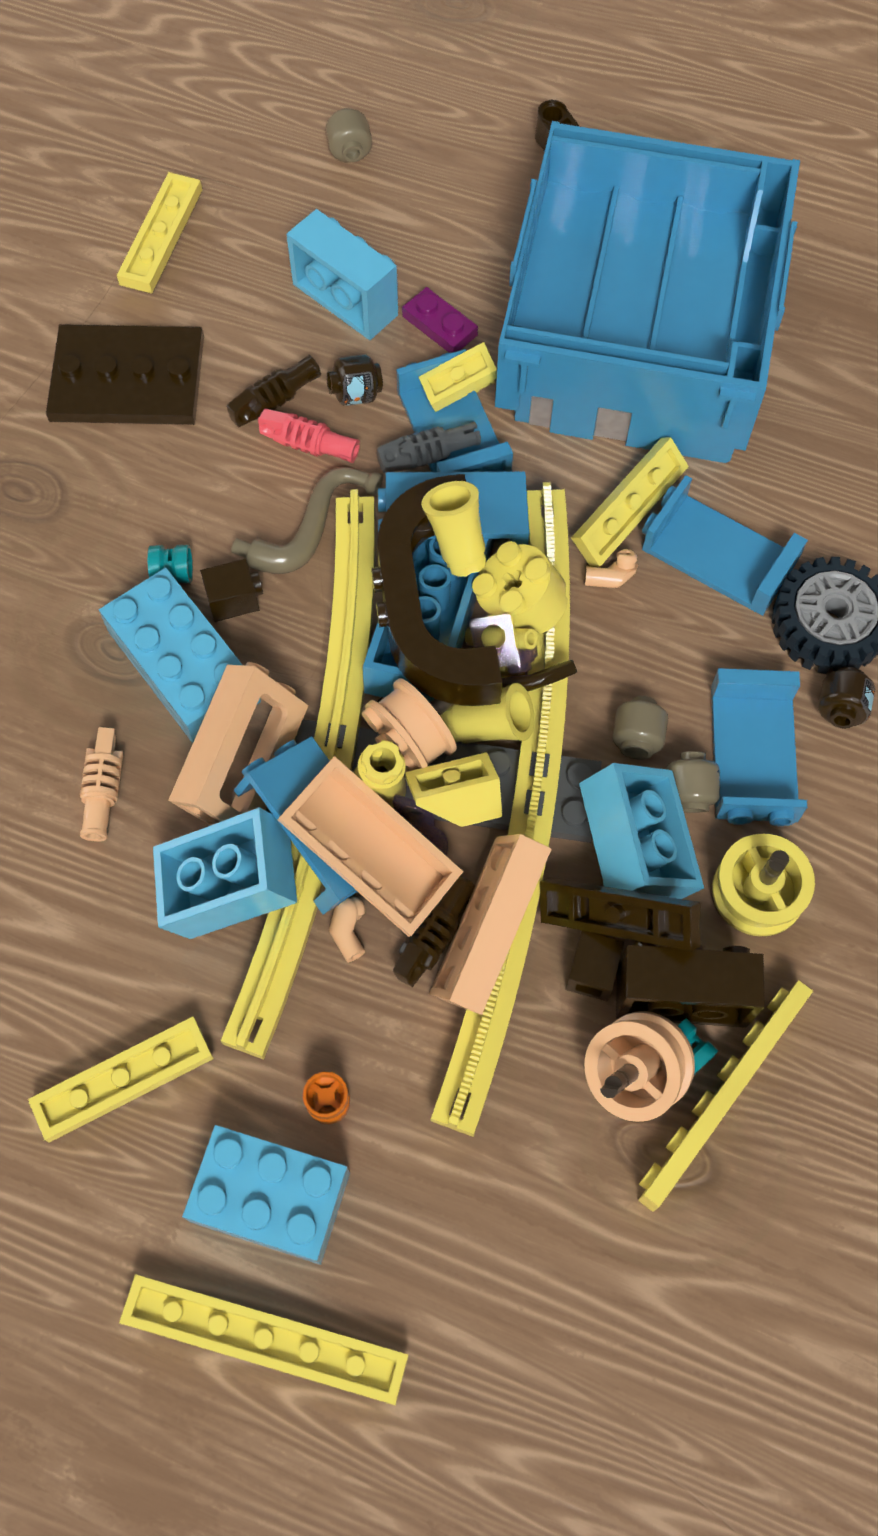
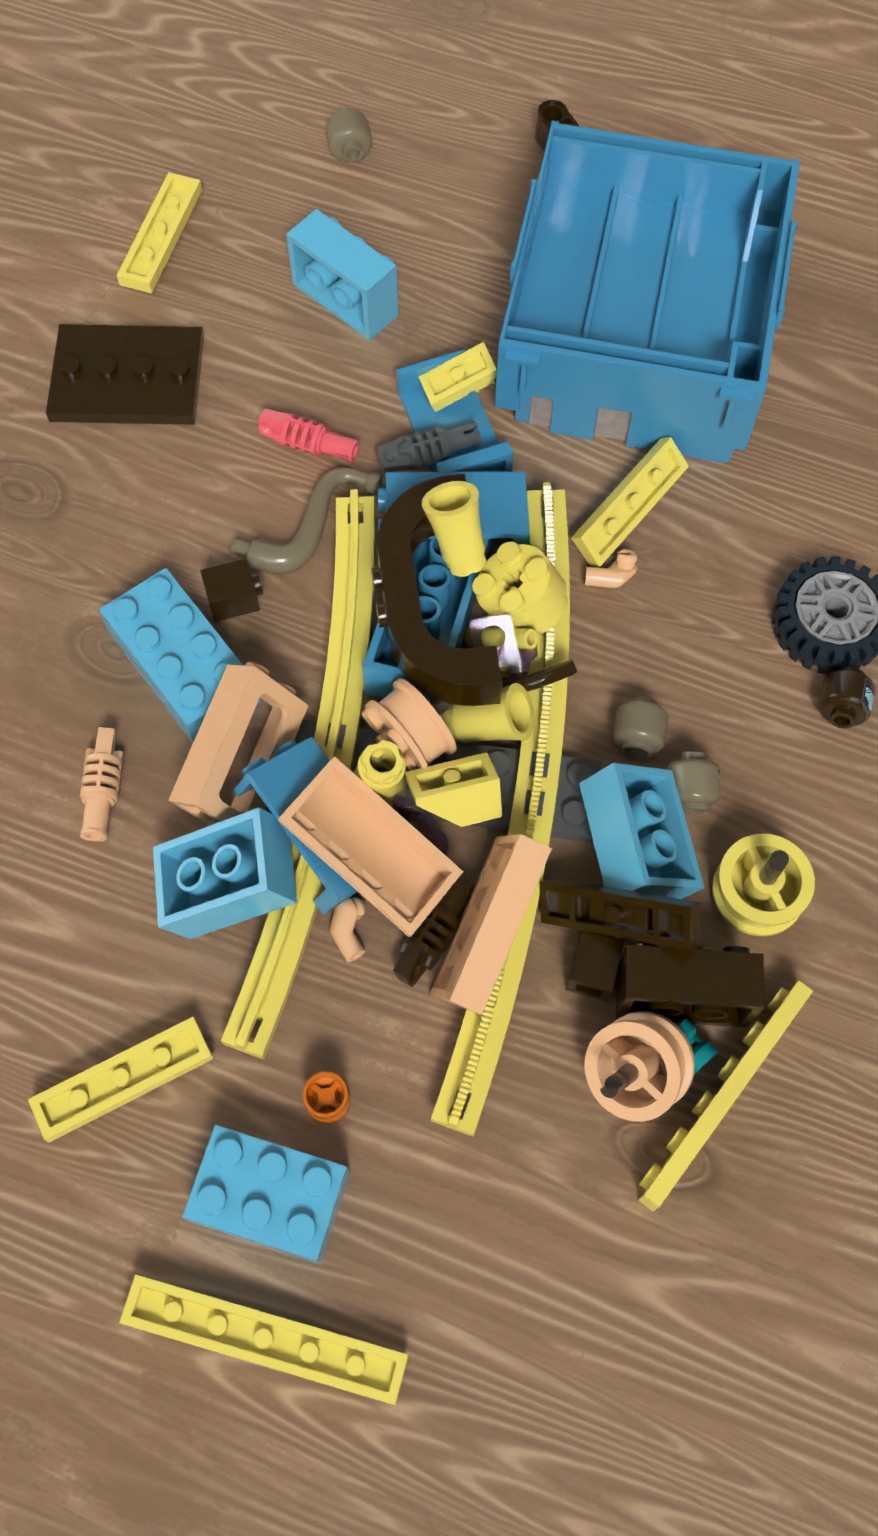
teal wheel [147,544,193,583] -> none
dark brown hinge [227,355,321,427] -> none
dark brown head [327,355,383,406] -> none
magenta plate [402,287,478,353] -> none
dark azure panel [642,475,808,616] -> none
dark azure panel [711,668,807,826] -> none

